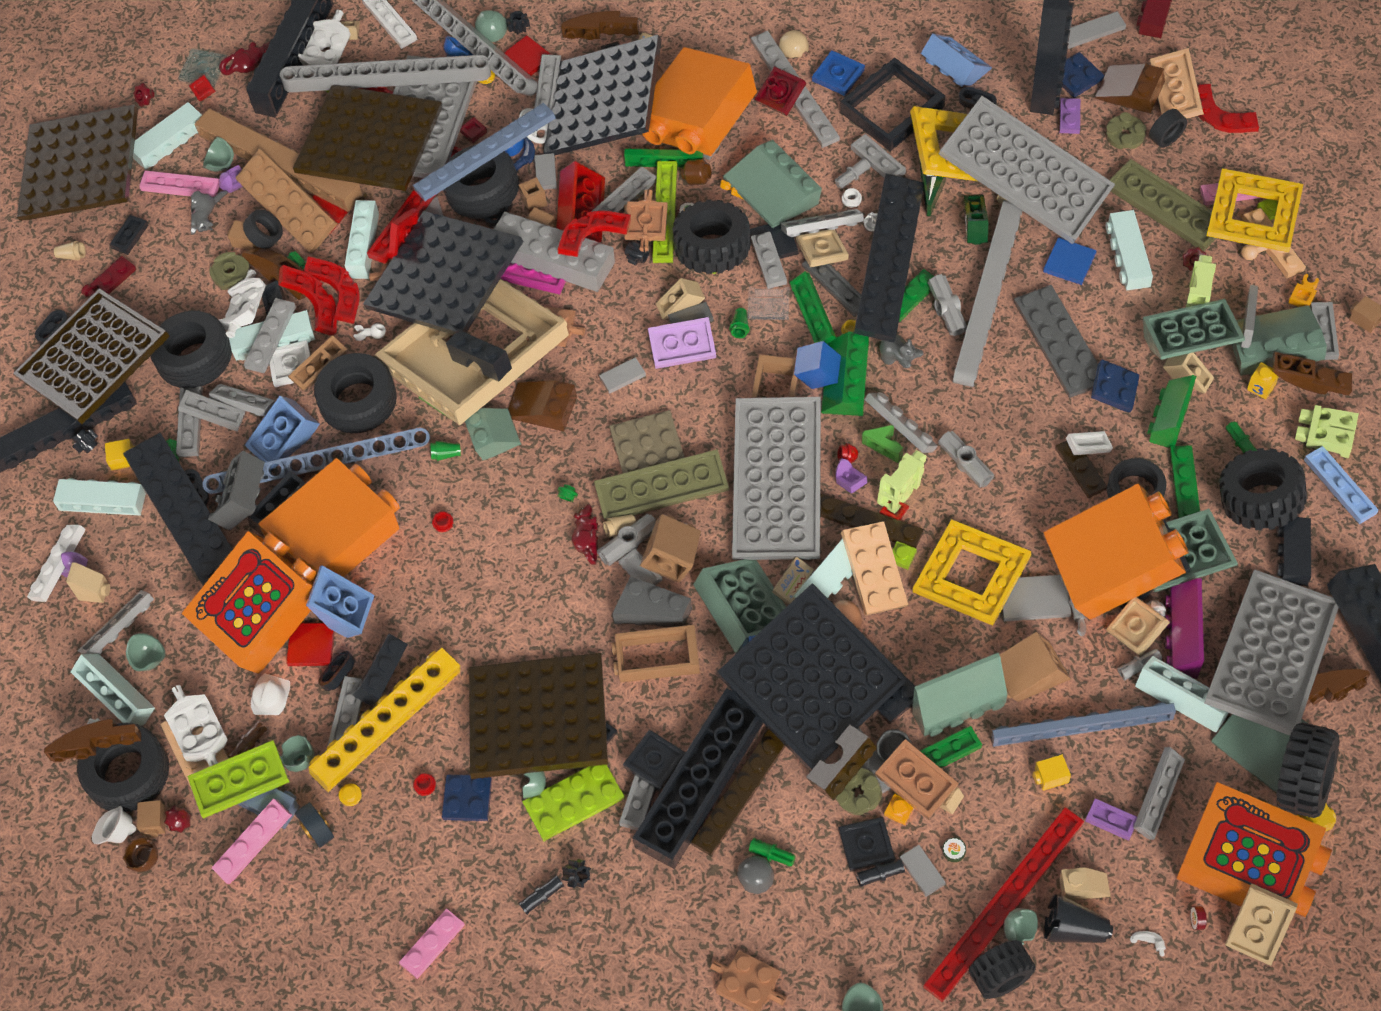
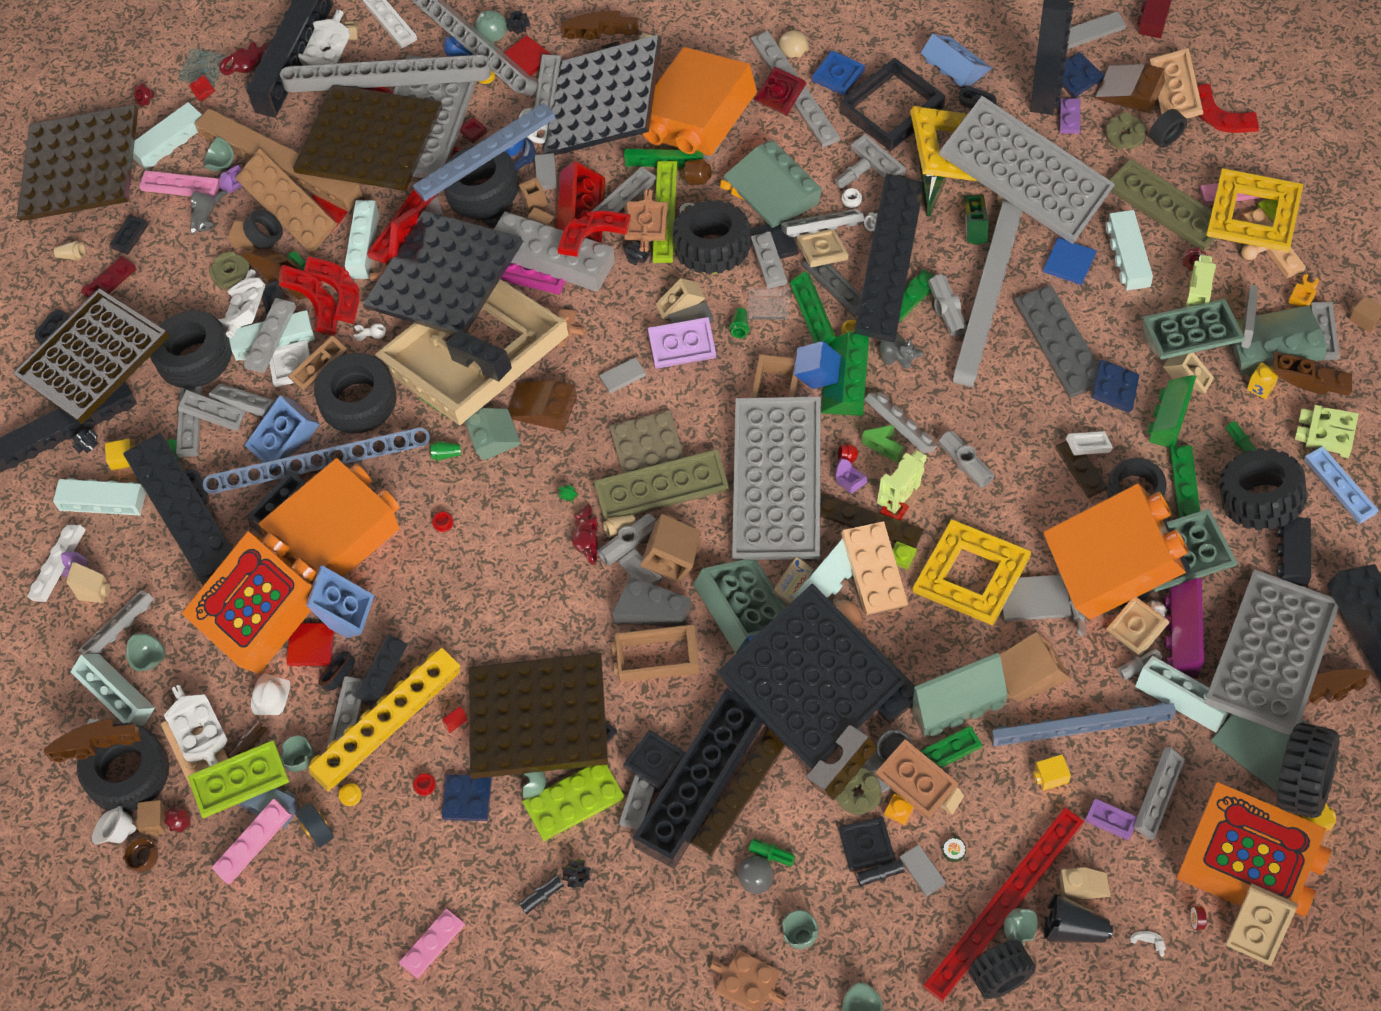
dark grey wedge [208,451,265,530] -> none
none -> red tile [442,707,468,733]
none -> sand green hair [782,910,819,950]

